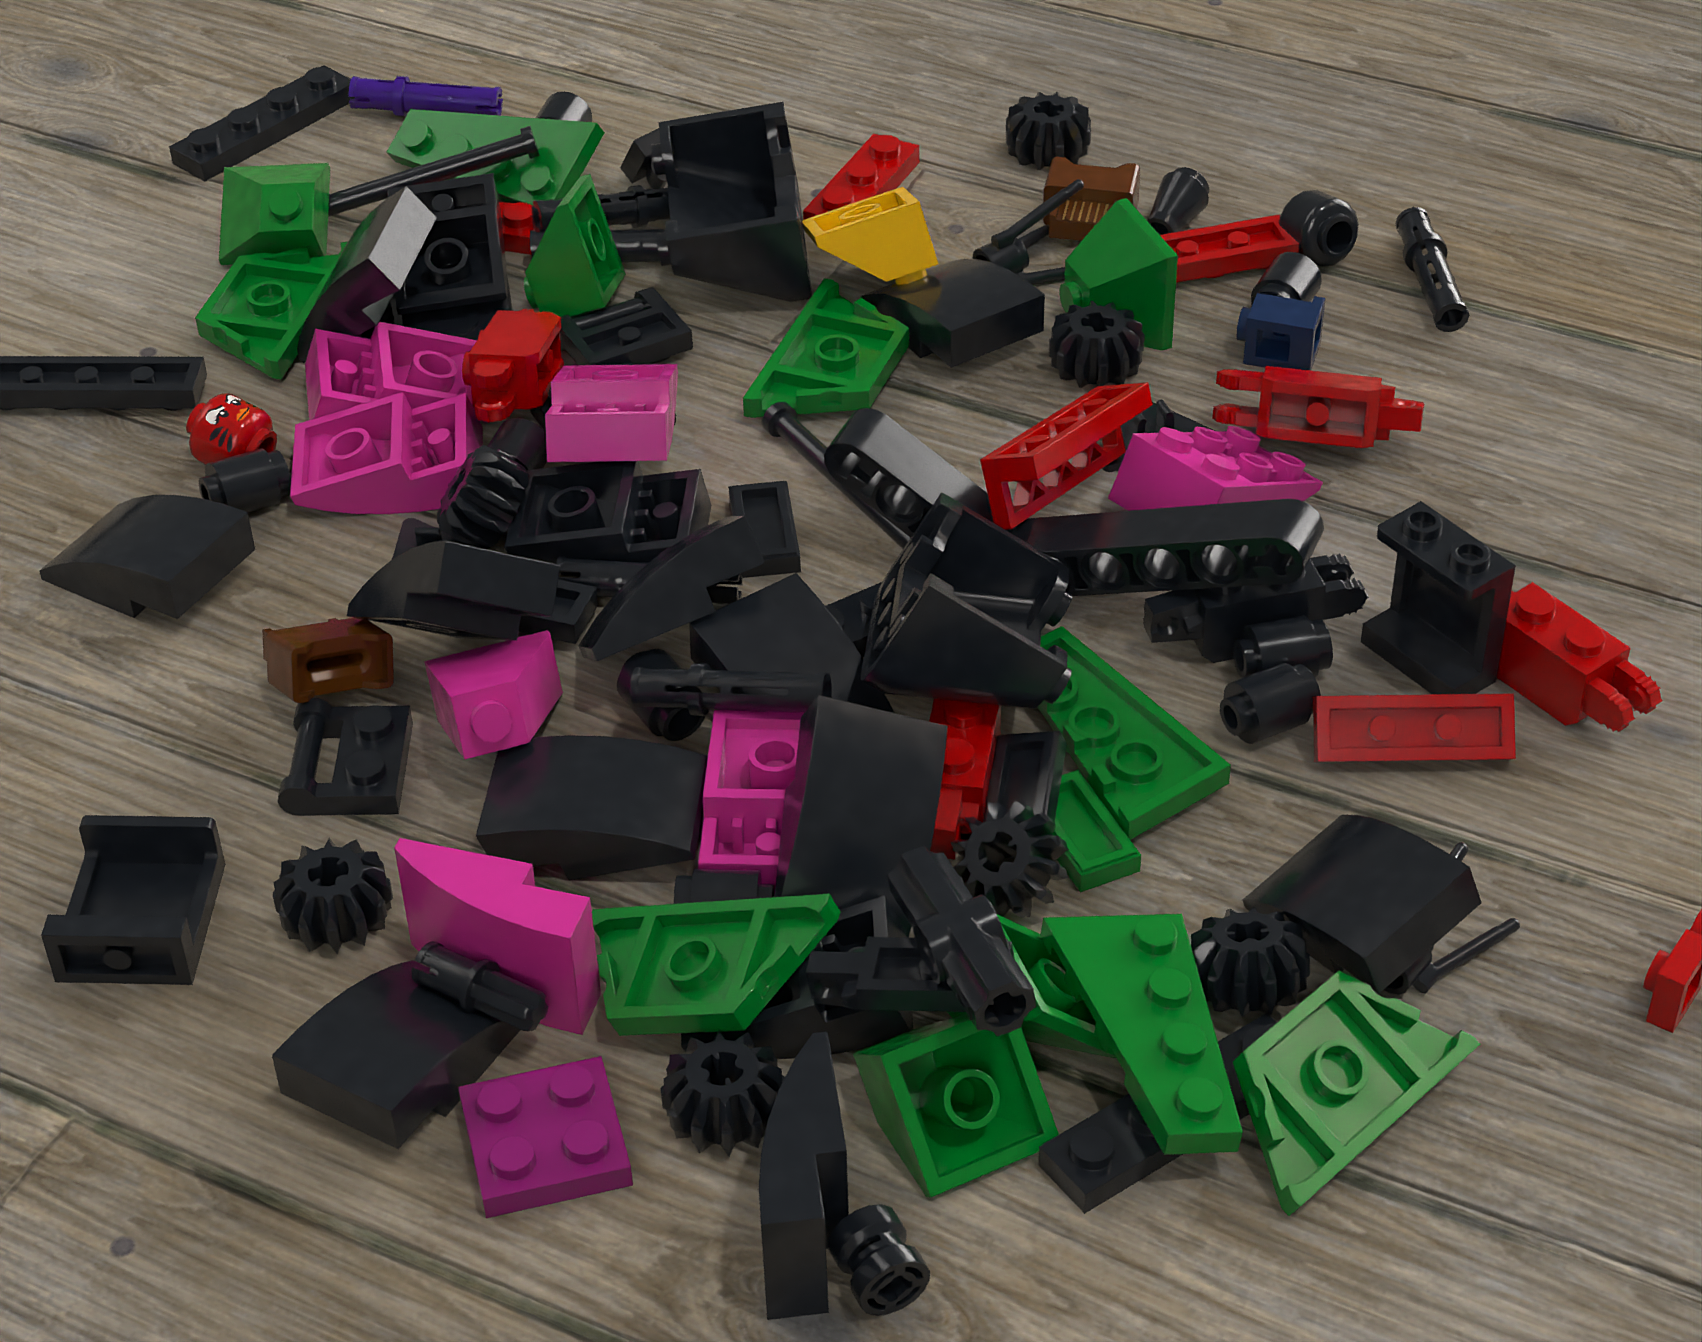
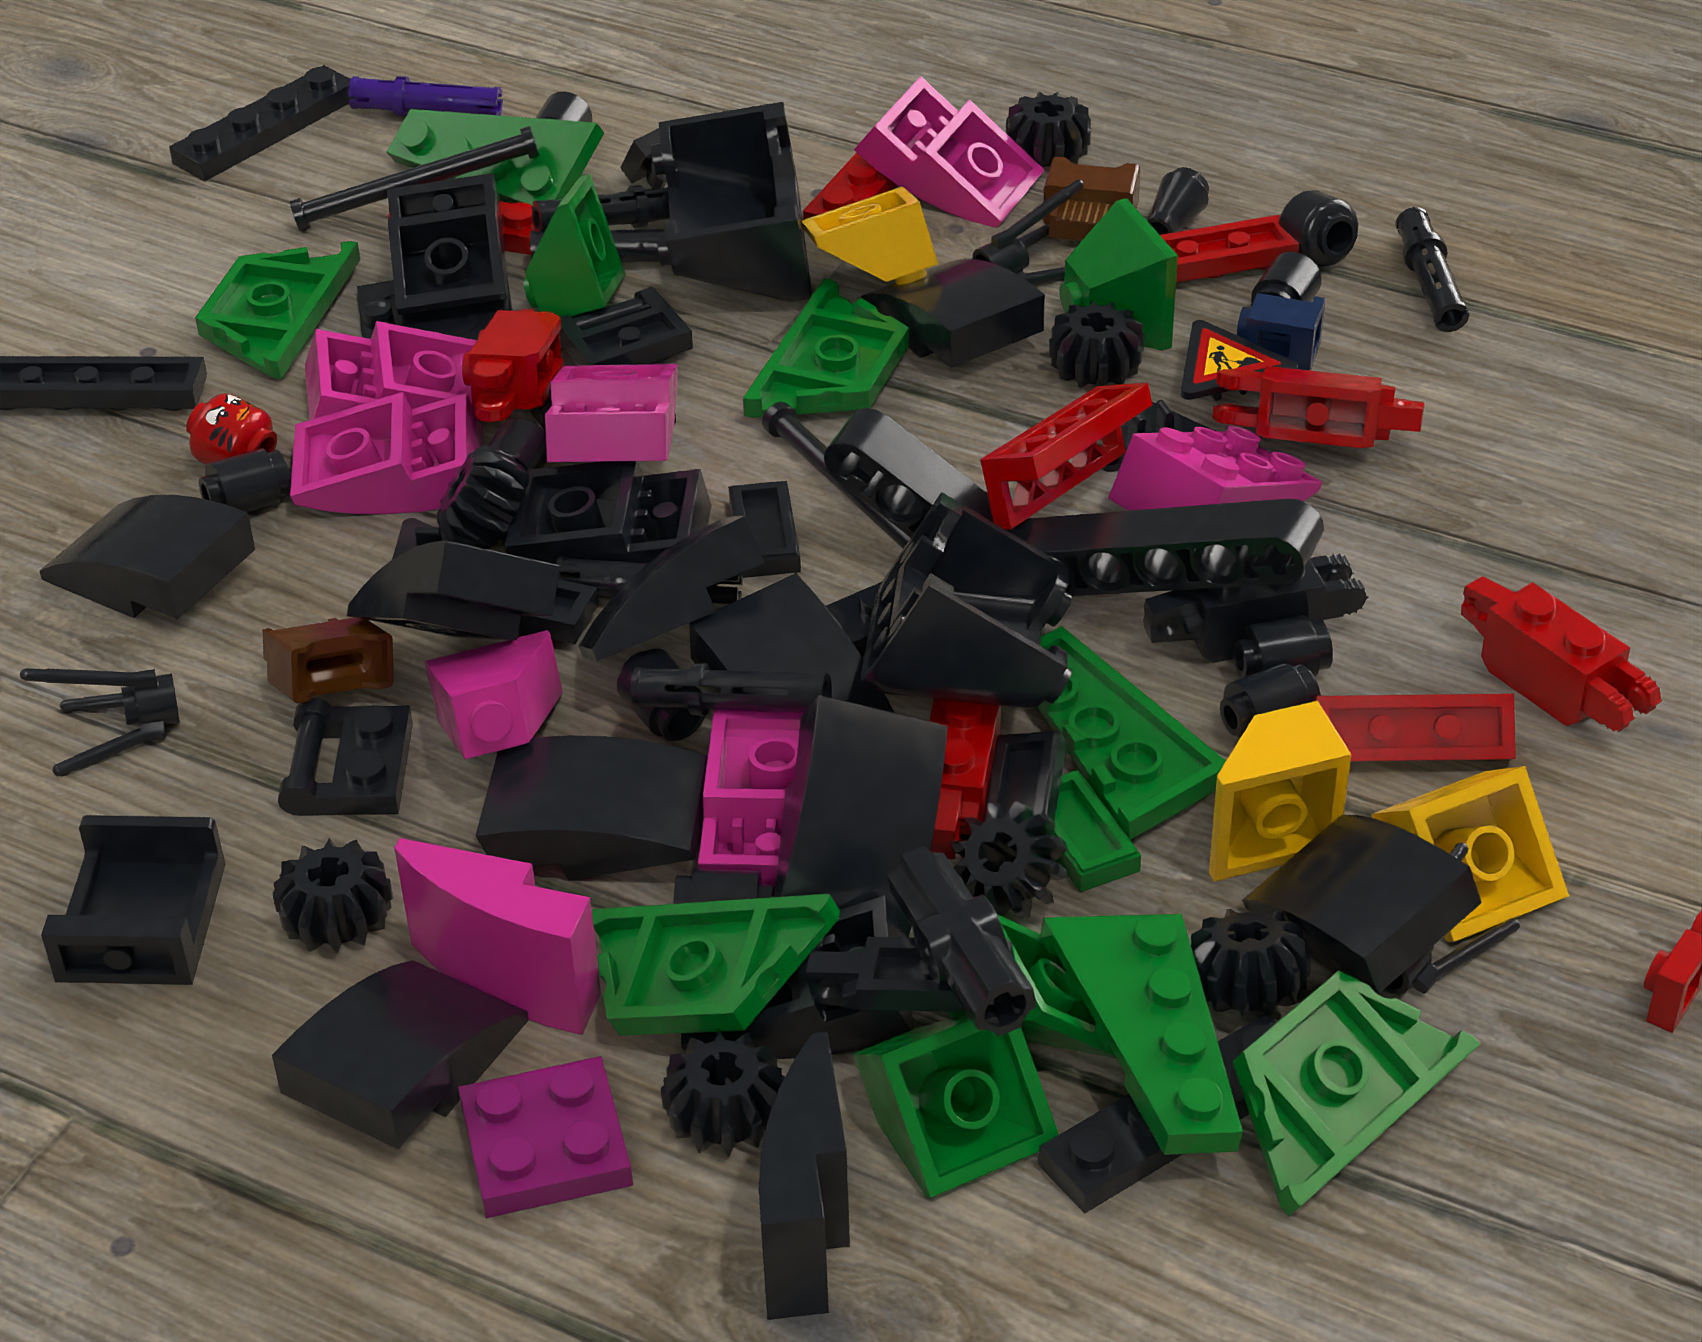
green slope [219,163,330,265] -> none
black slope [297,186,437,363] -> none
black axle [411,941,549,1032] -> none
black wheel [828,1204,930,1316] -> none
black panel [1361,501,1516,694] -> none
none -> black plant [20,668,180,776]
none -> dark pink slope [854,76,1045,228]
none -> piece [1181,320,1298,401]
none -> yellow slope [1209,701,1351,882]
none -> yellow slope [1371,766,1569,942]

